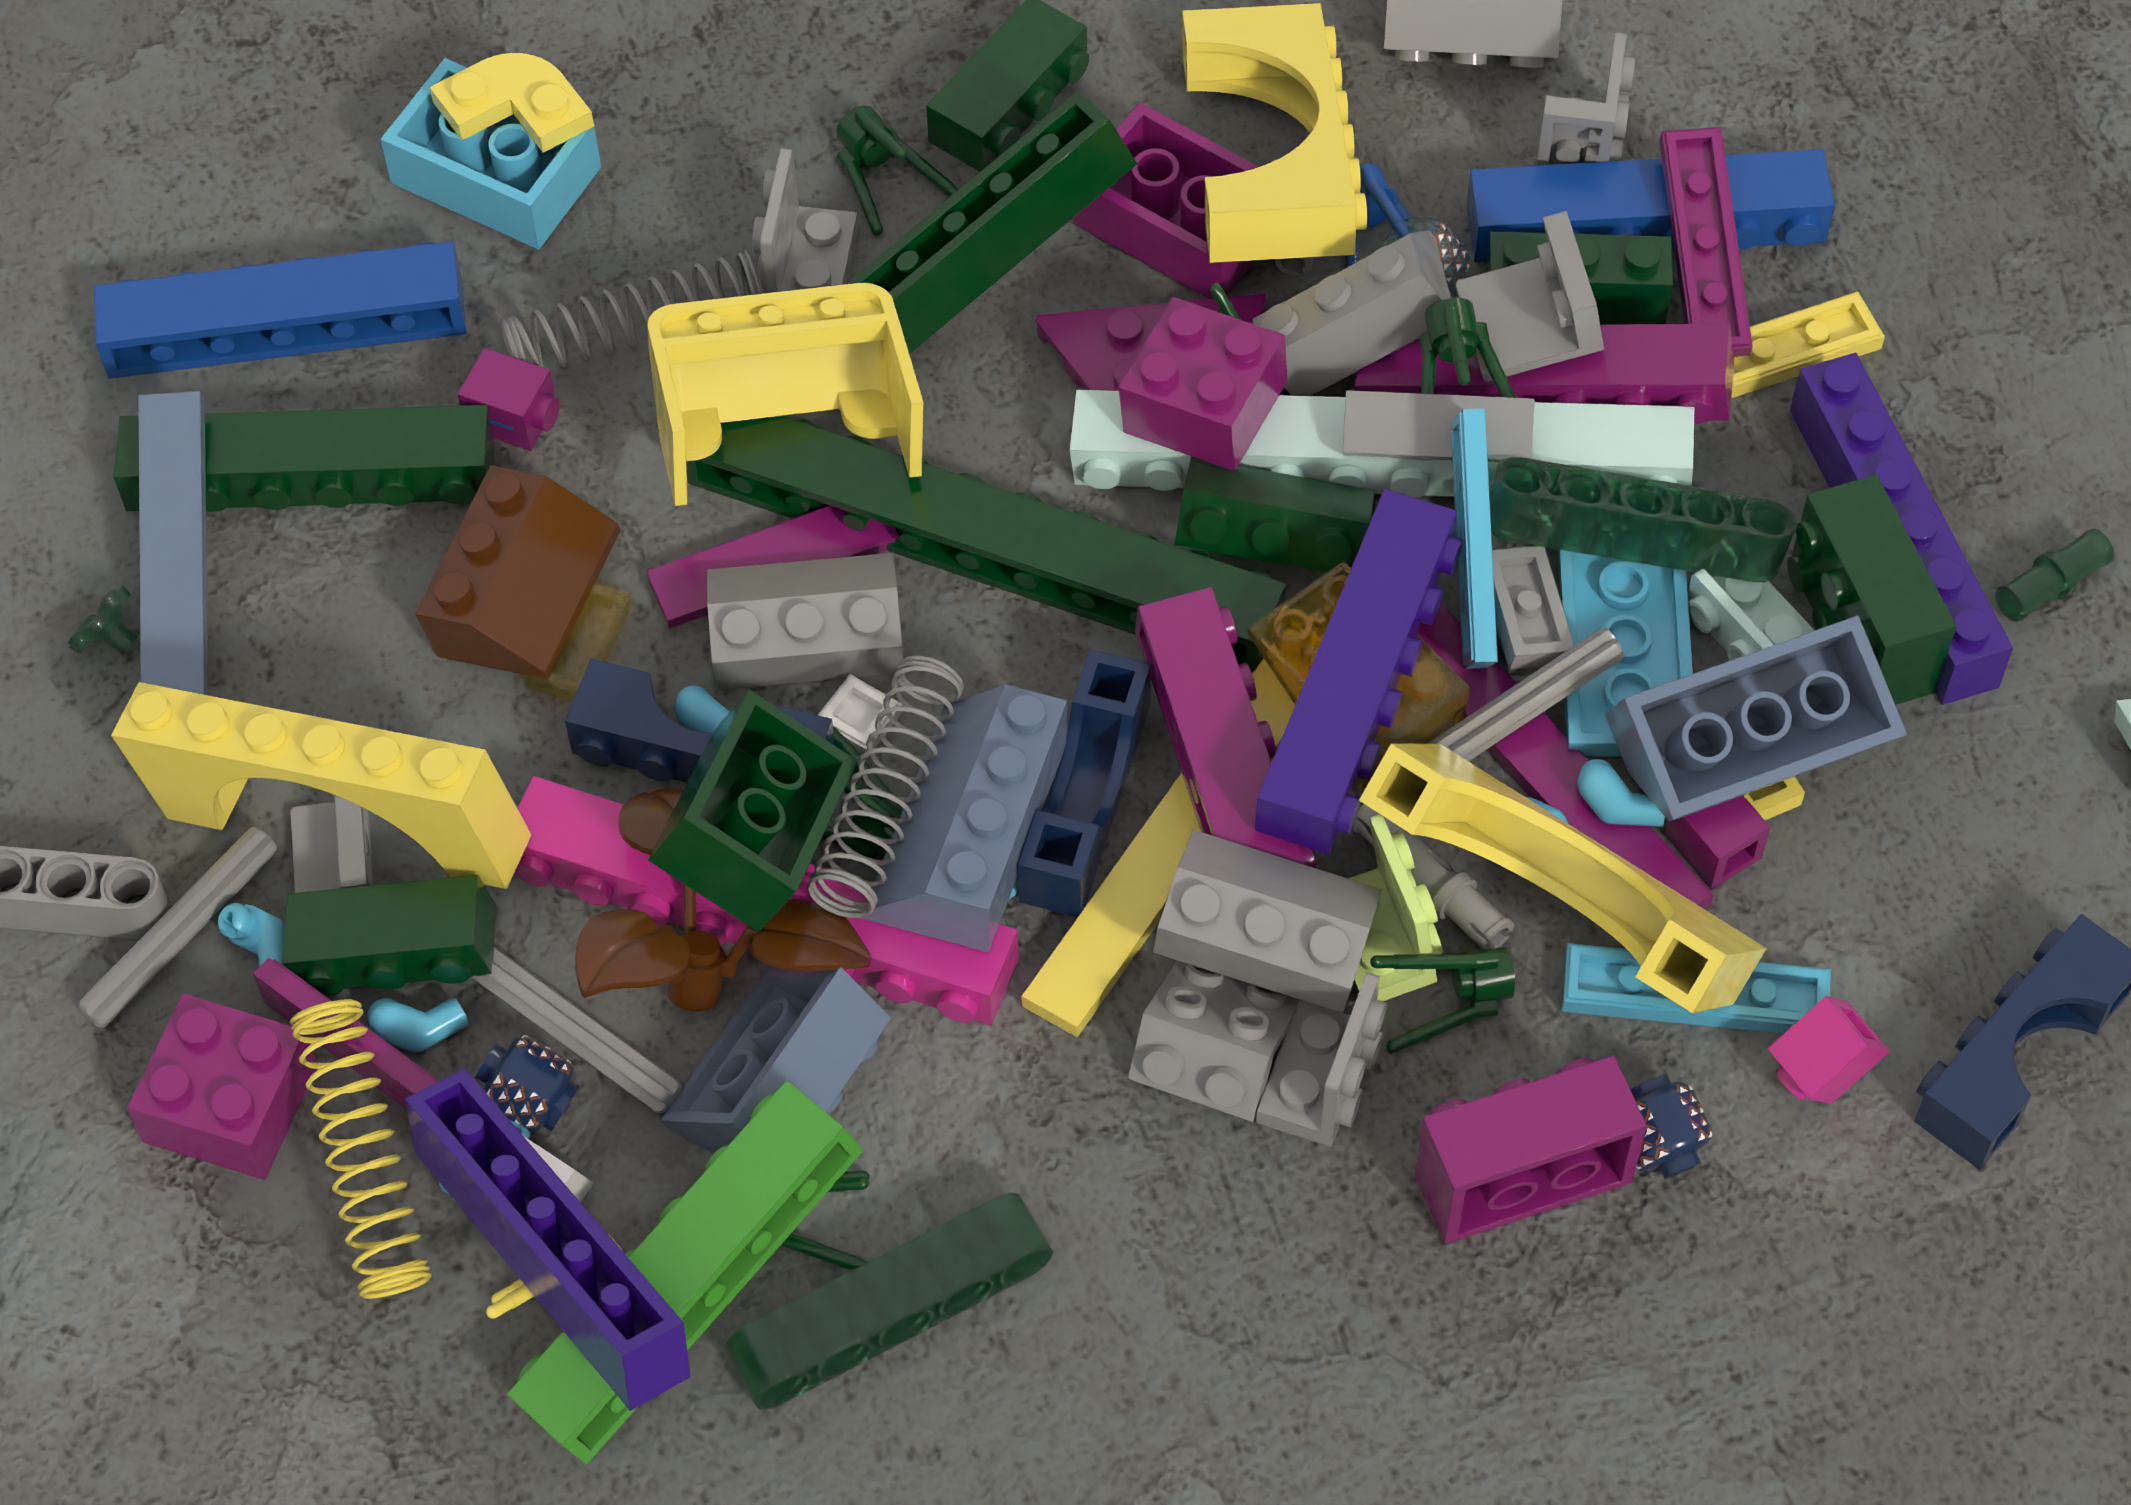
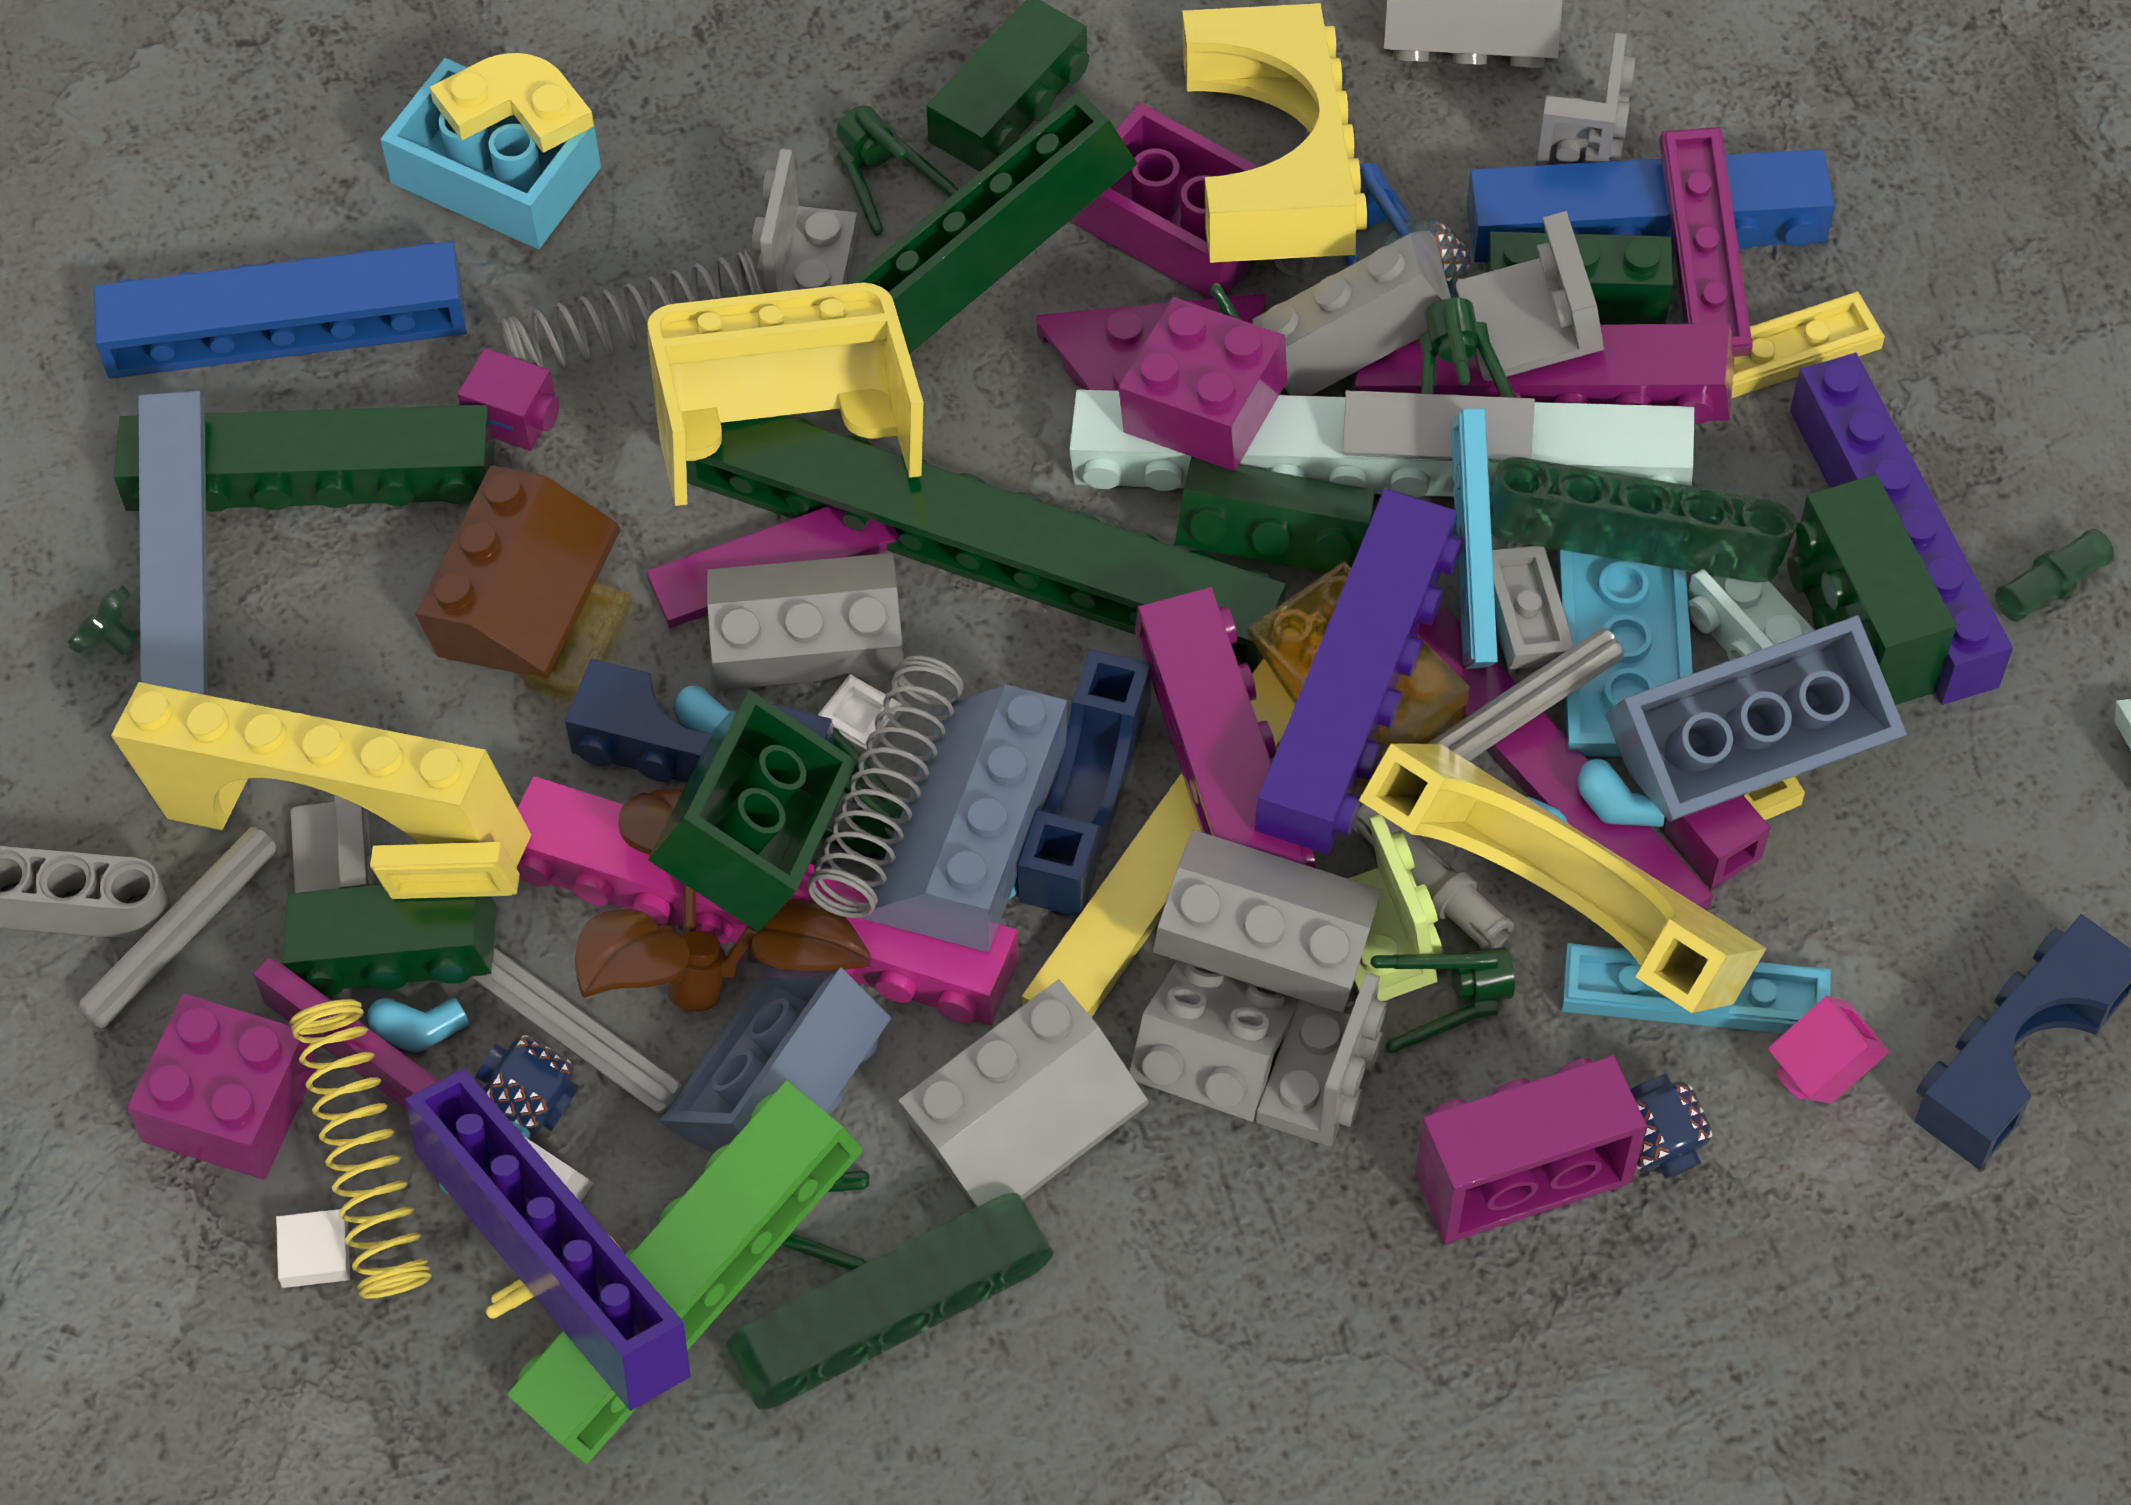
medium azure arm [218,903,285,966] -> none
none -> white tile [276,1209,350,1288]
none -> light yellow tile [370,842,520,899]
none -> light grey slope [898,979,1149,1226]

